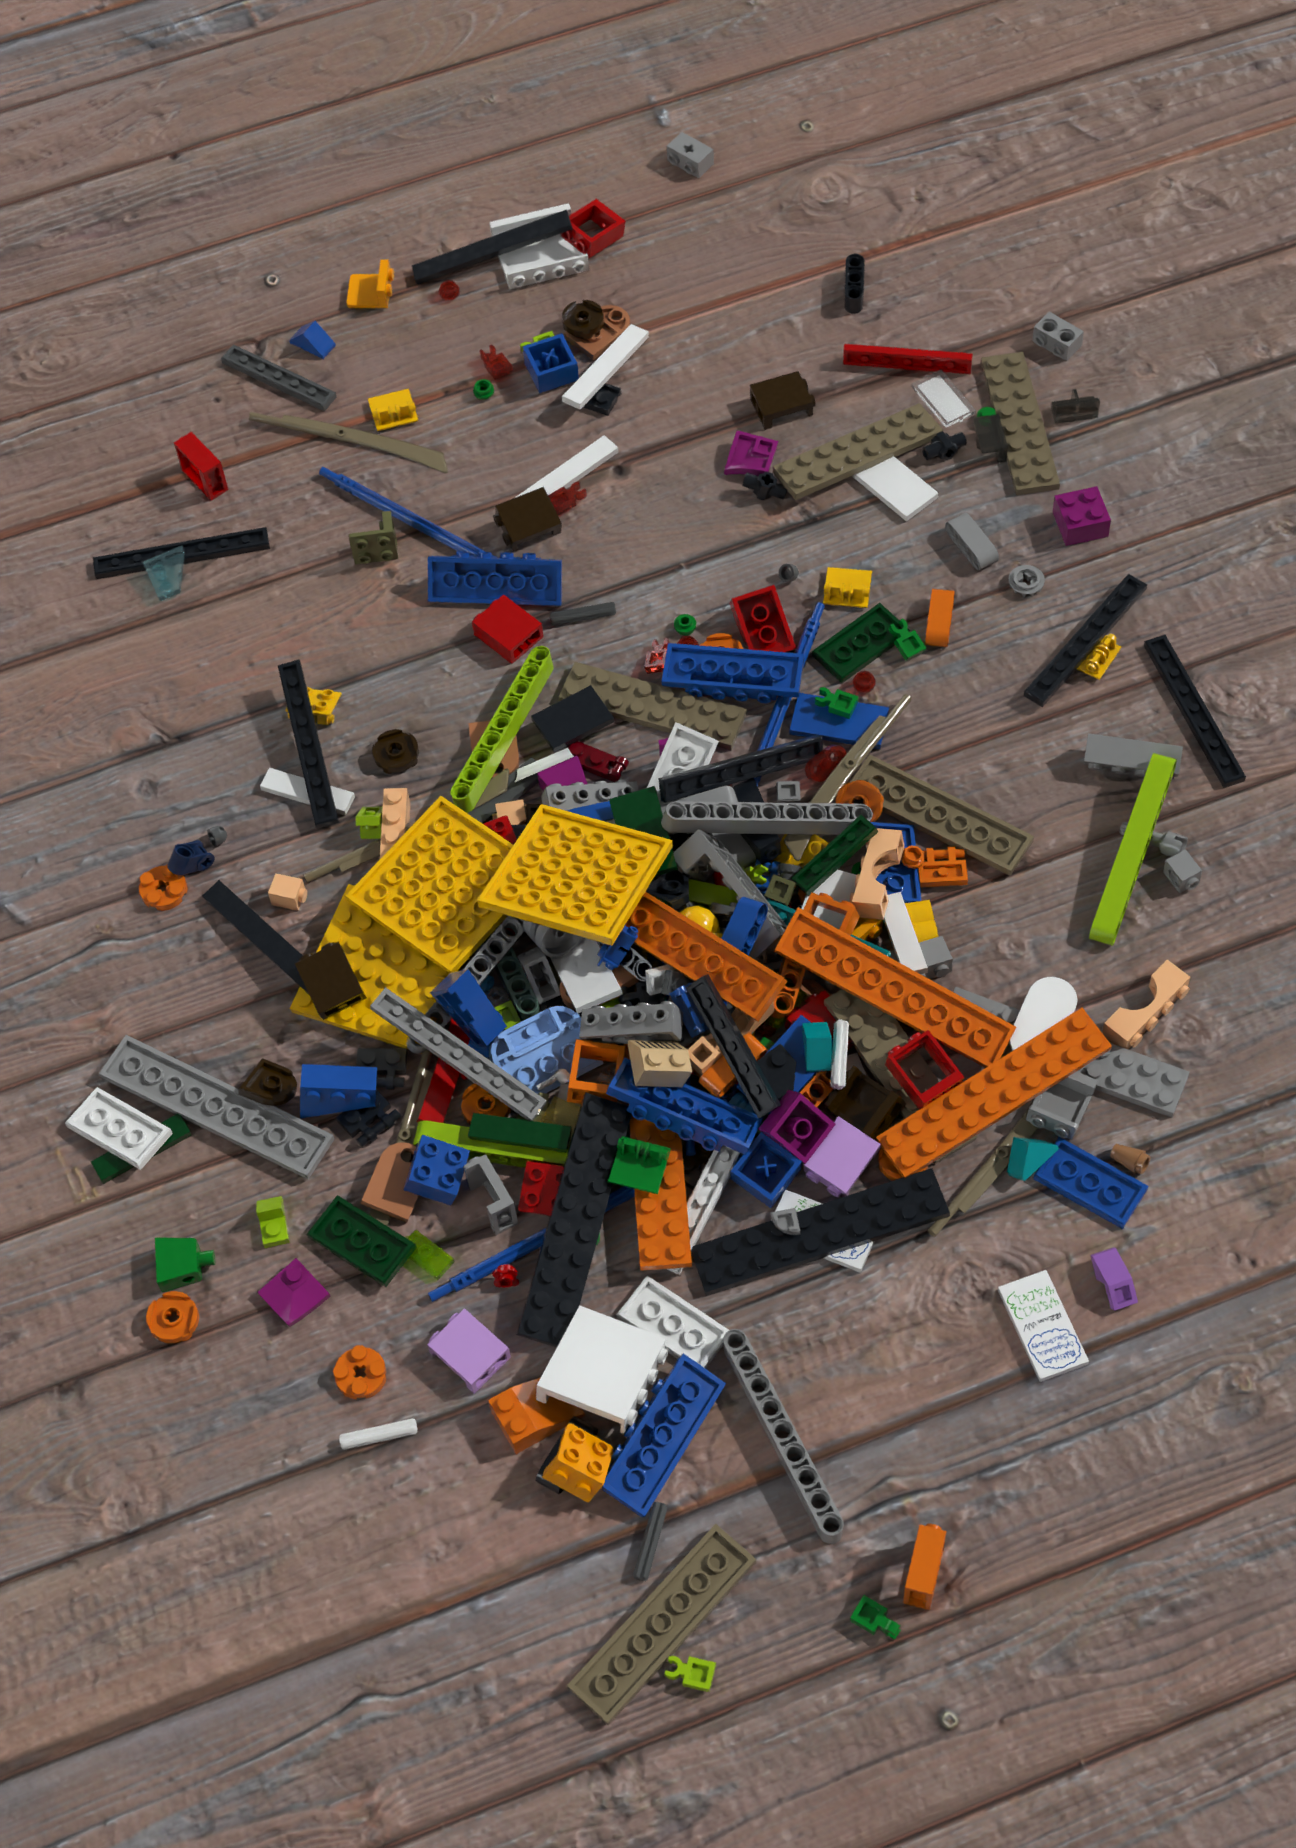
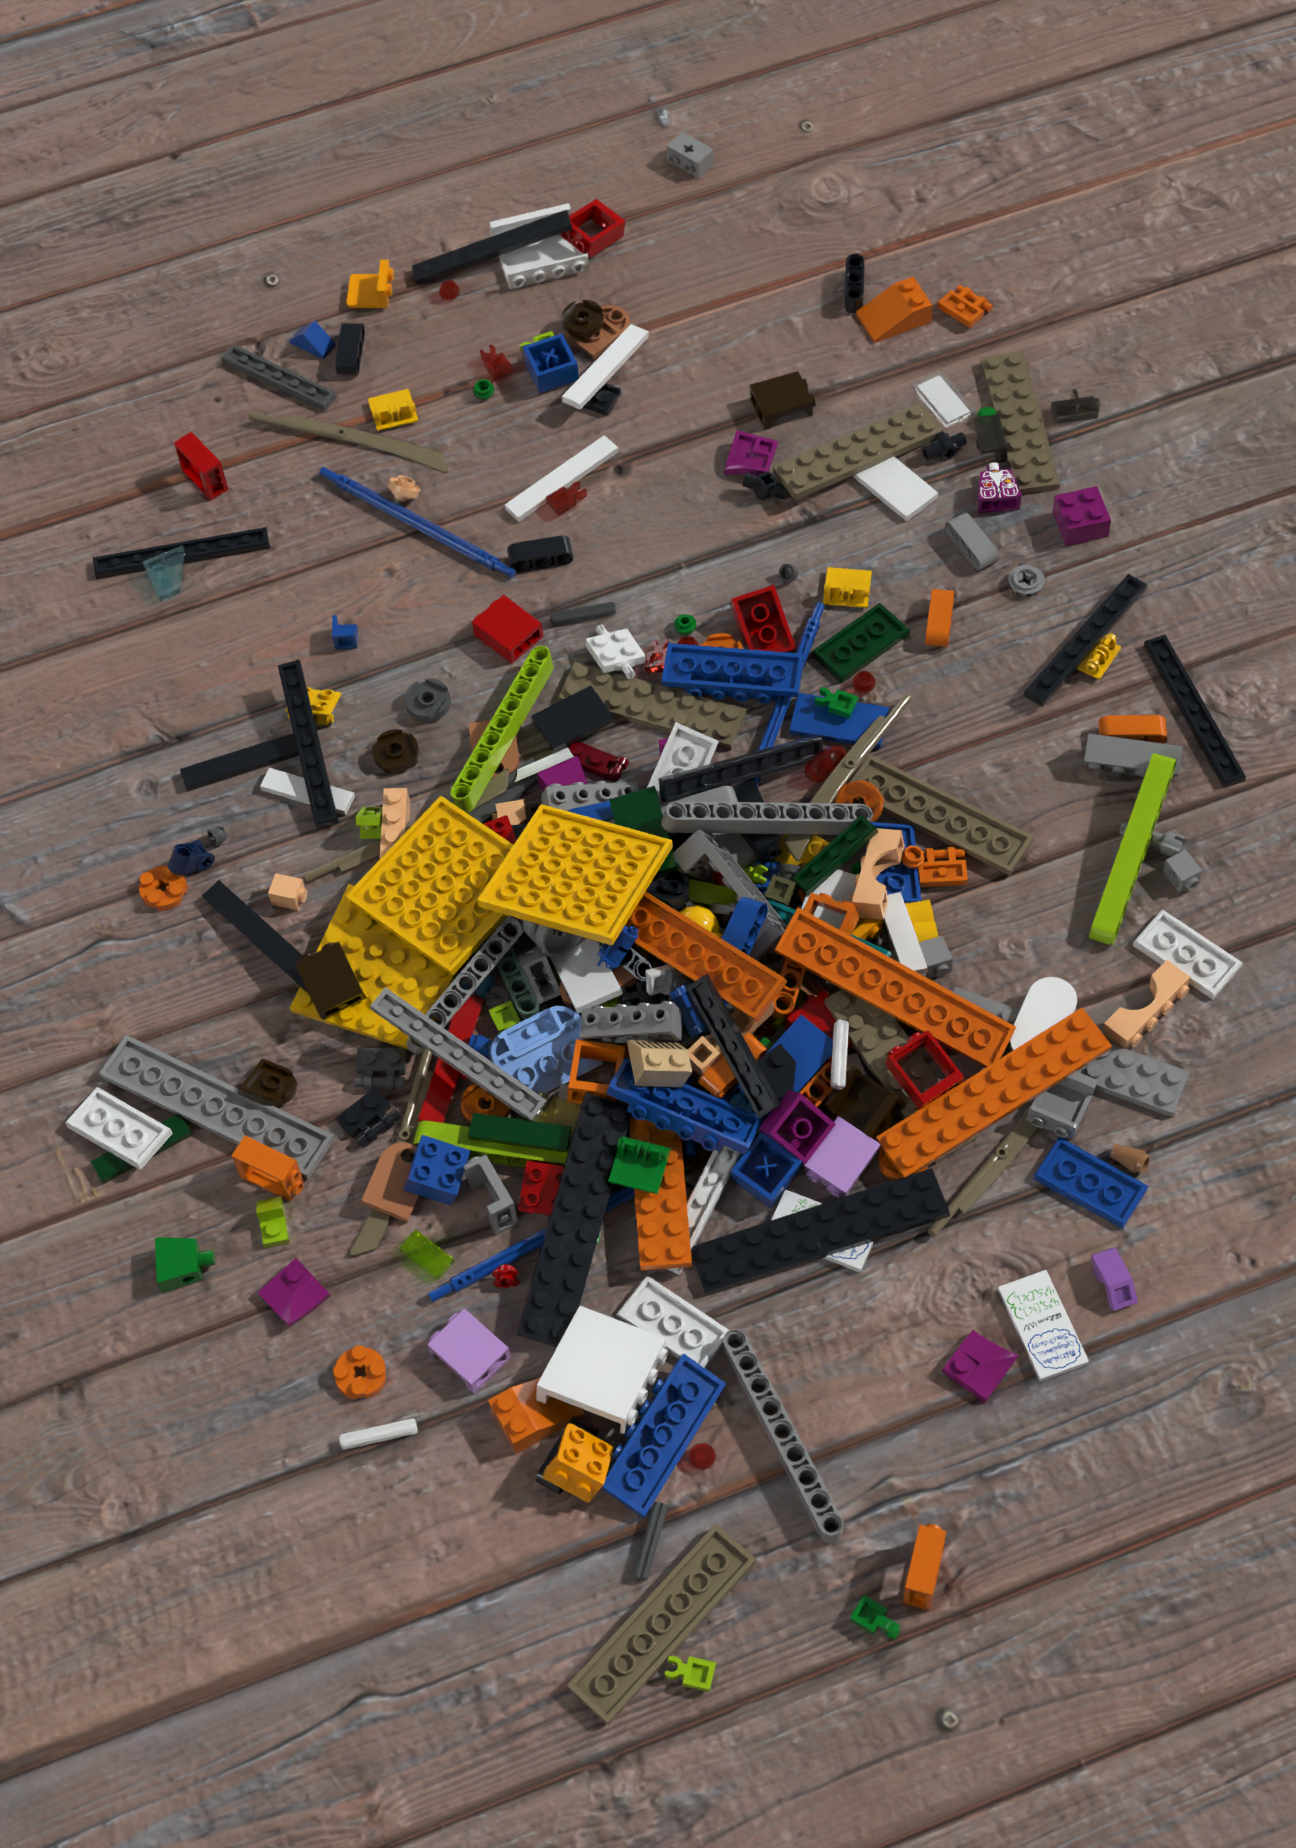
orange plate [146,1291,199,1343] -> none
blue wedge [300,1064,377,1119] -> none
dark green tile [306,1195,417,1287] -> none
olive bracket [349,511,399,564] -> none
blue plate [428,551,562,606] -> none
blue wedge [430,969,507,1048] -> none
dark brown panel [493,486,562,551] -> none
white hand [536,1068,570,1091] -> none
light grey tile [770,1208,801,1235] -> none
light grey tile [776,781,800,803] -> none
teal slope [802,1022,832,1072] -> none
red plate [843,344,973,374] -> none
green plate [889,618,927,661] -> none
teal slope [1007,1137,1059,1181] -> none
light grey brick [1032,312,1084,361] -> none
none -> black tile [180,733,299,791]
none -> orange window [231,1136,304,1202]
none -> blue panel [332,615,358,650]
none -> black beam [335,323,365,375]
none -> light nougat plate [387,475,420,502]
none -> dark grey plate [405,679,451,723]
none -> black beam [507,535,574,572]
none -> white plate [585,624,646,679]
none -> clear red plate [689,1443,716,1470]
none -> orange slope [856,276,932,343]
none -> orange plate [938,285,993,328]
none -> magenta plate [942,1330,1018,1403]
none -> magenta torso [978,463,1021,513]
none -> orange beam [1098,715,1168,744]
none -> white tile [1133,909,1243,1000]

